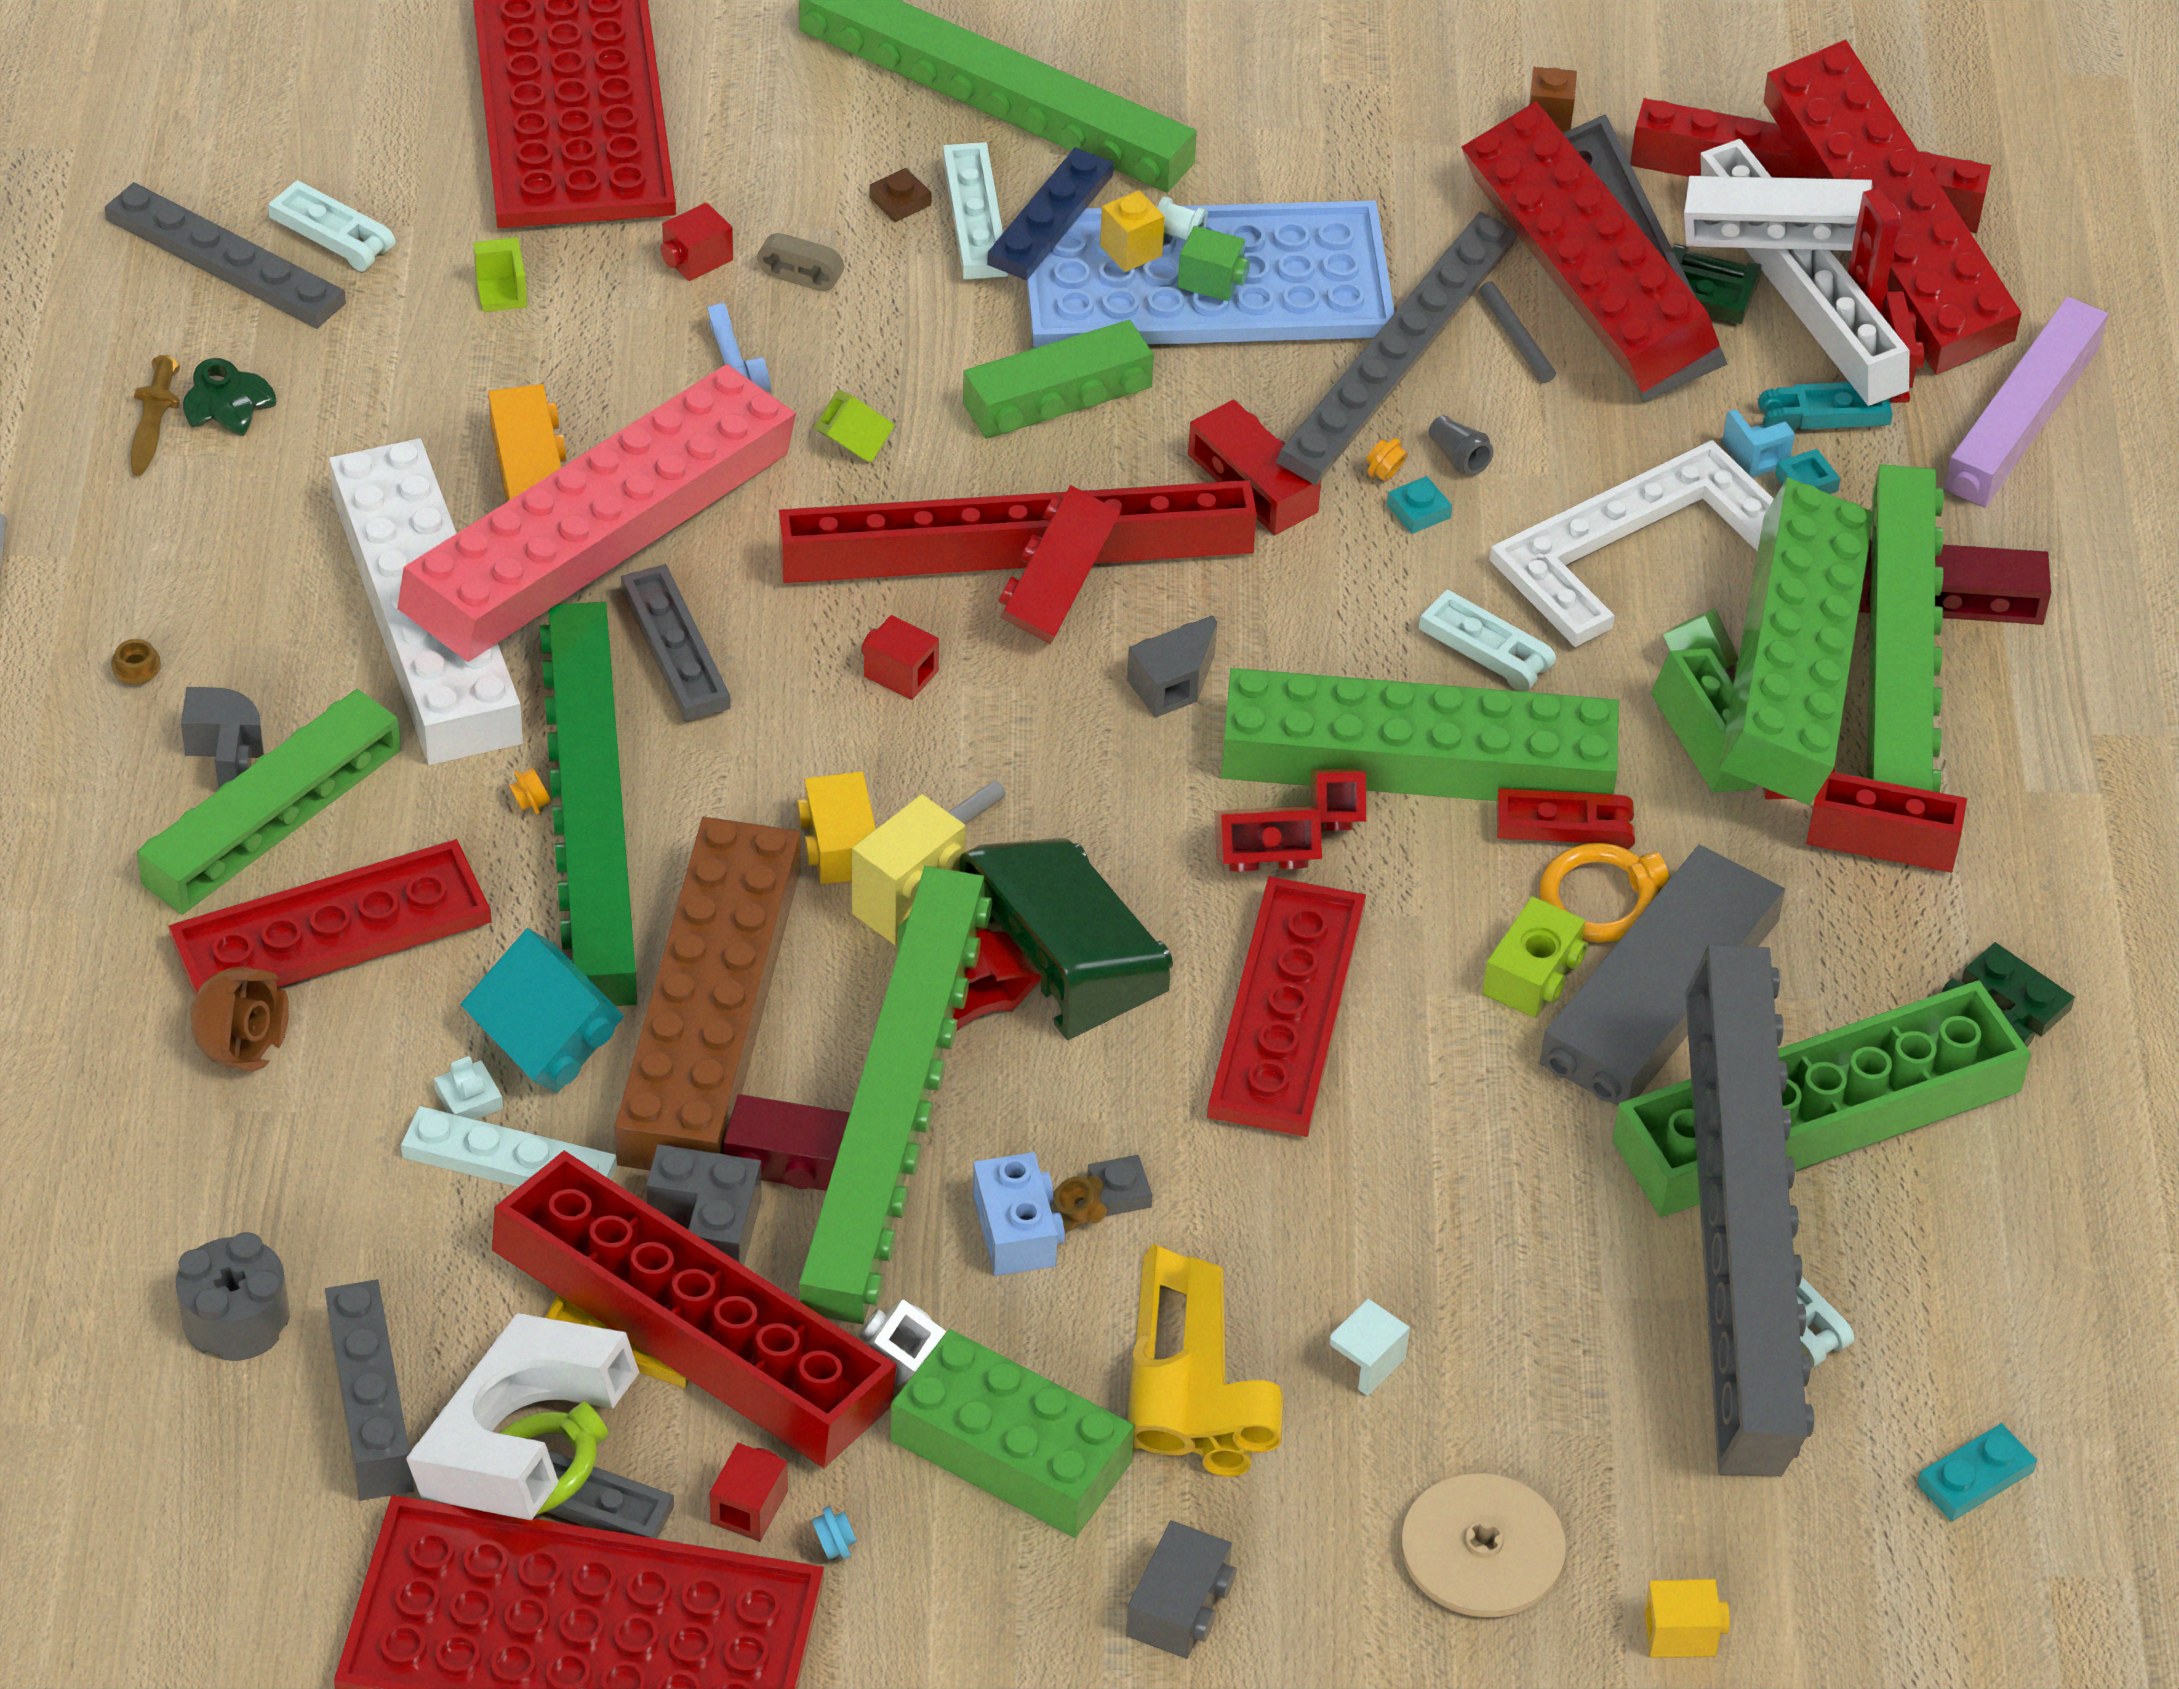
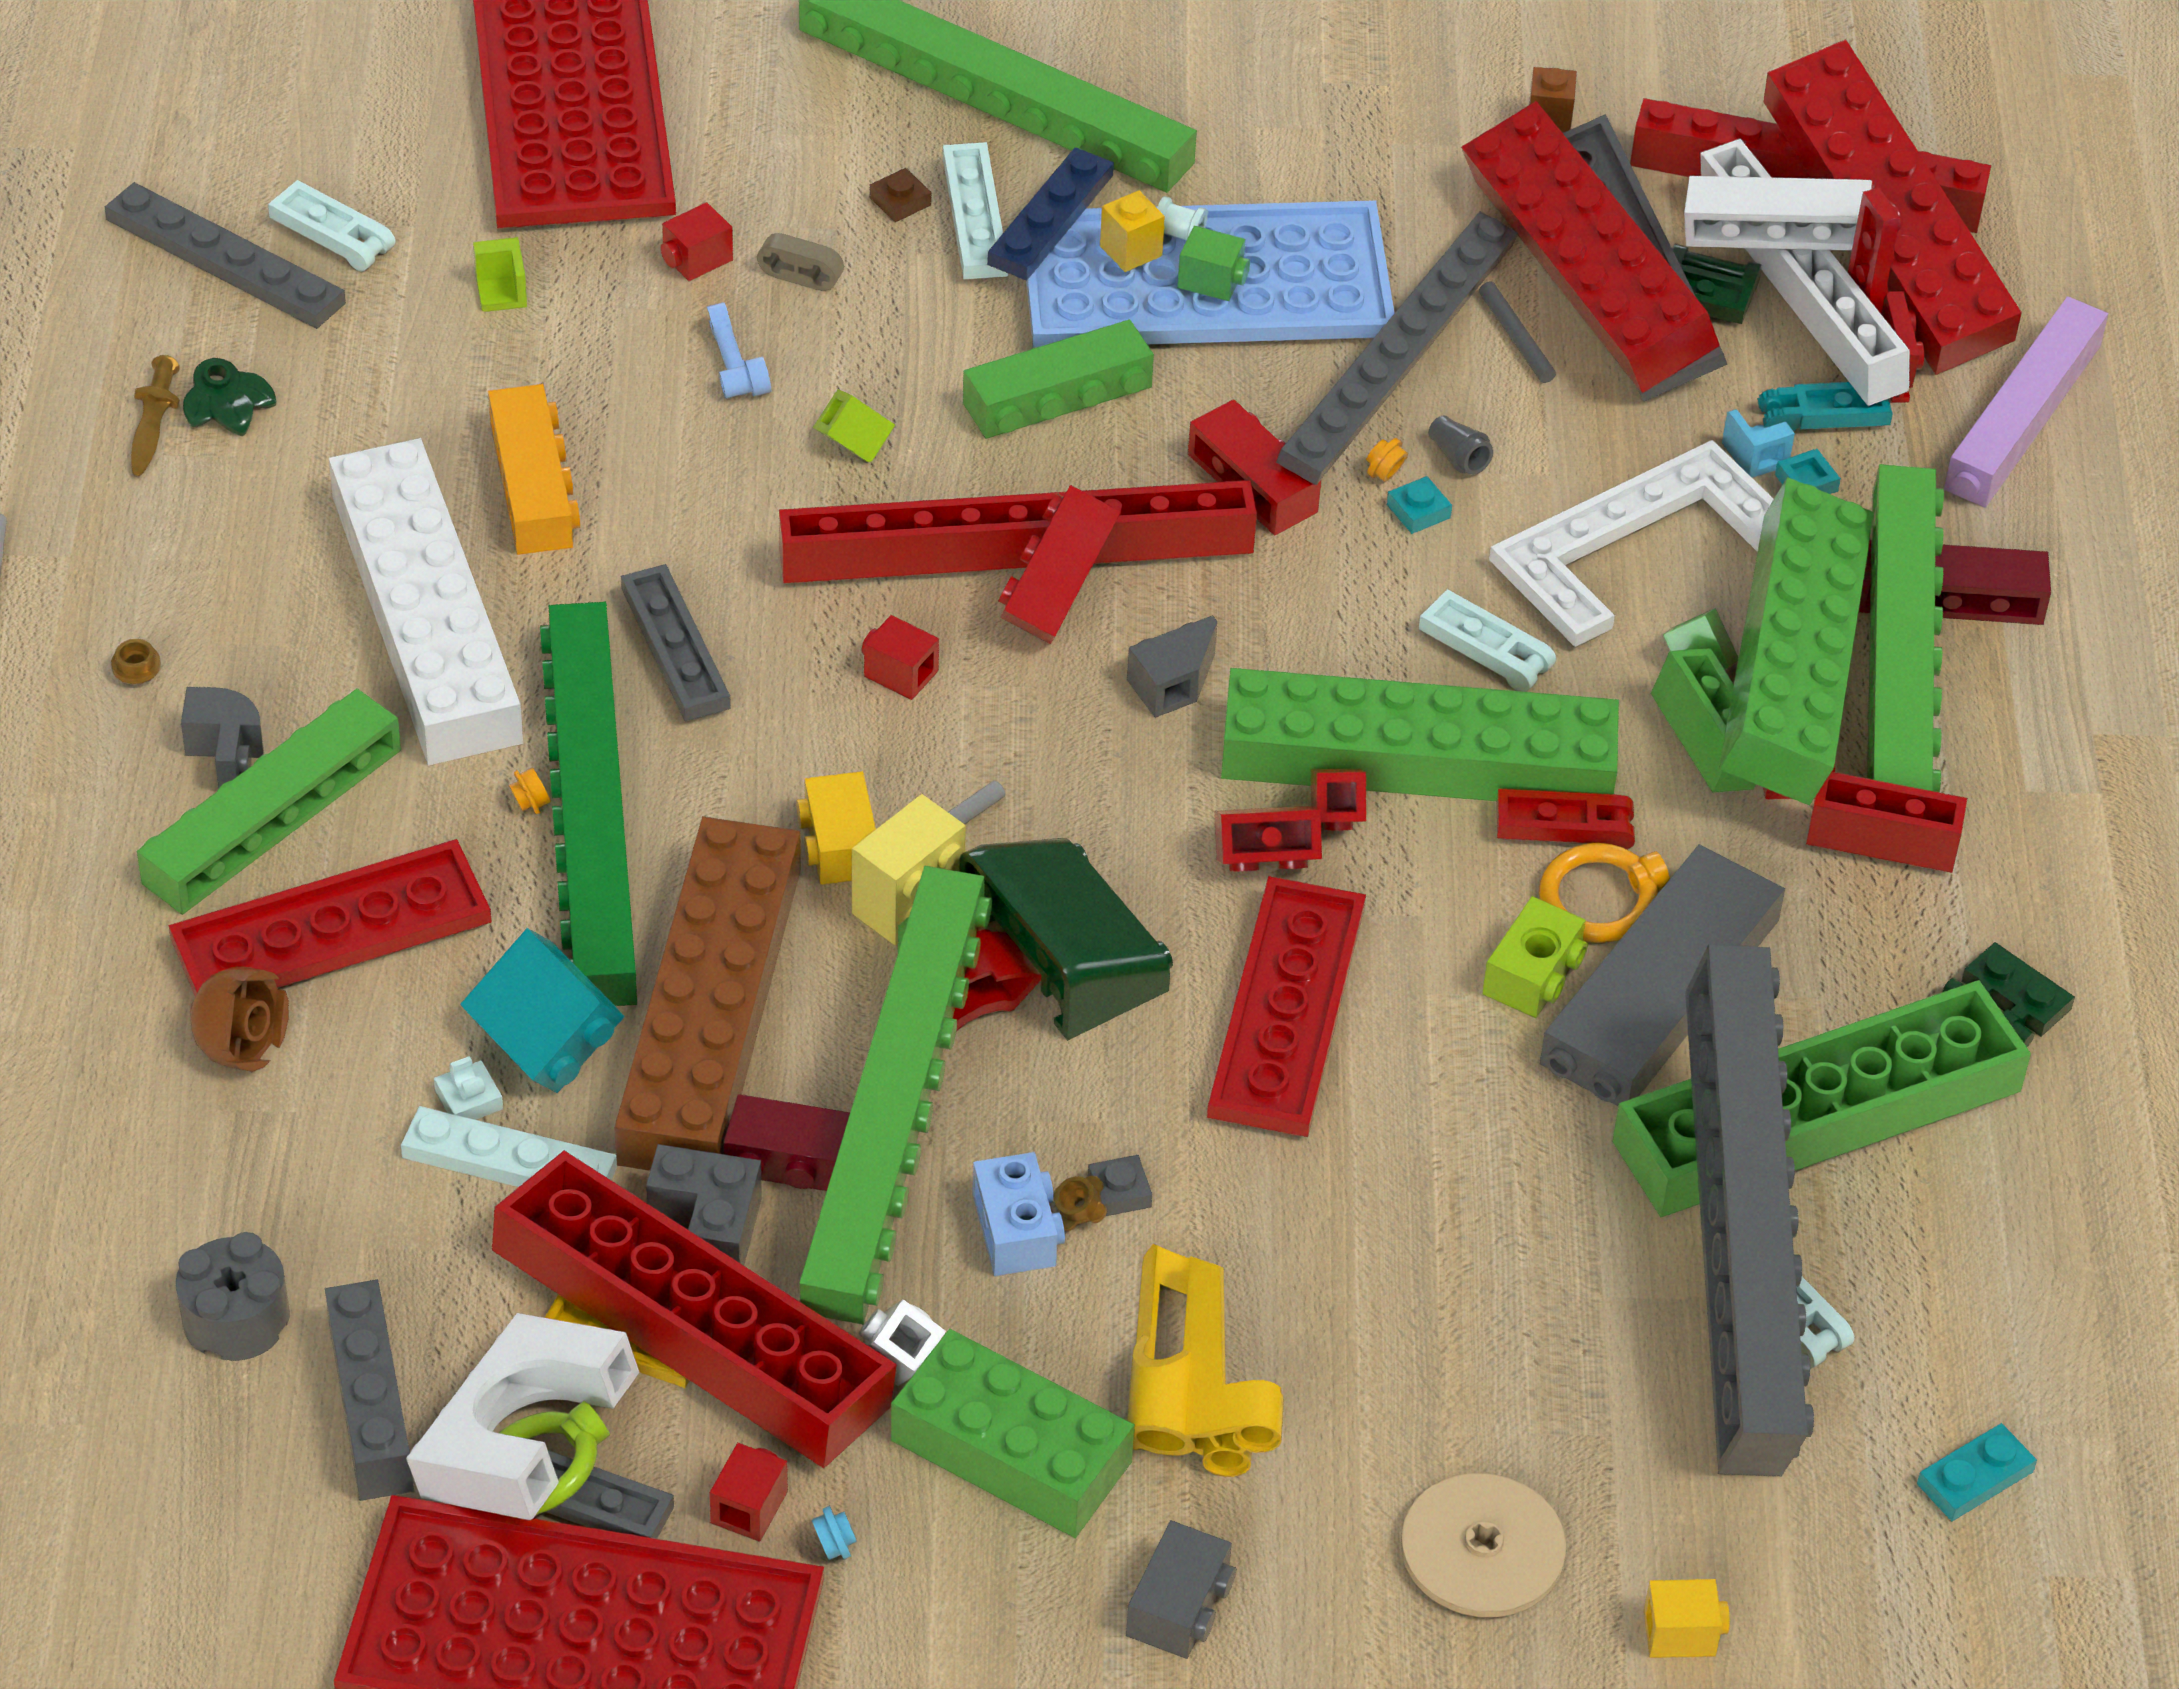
coral brick [397,364,796,662] -> none
light aqua panel [1330,1298,1410,1396] -> none

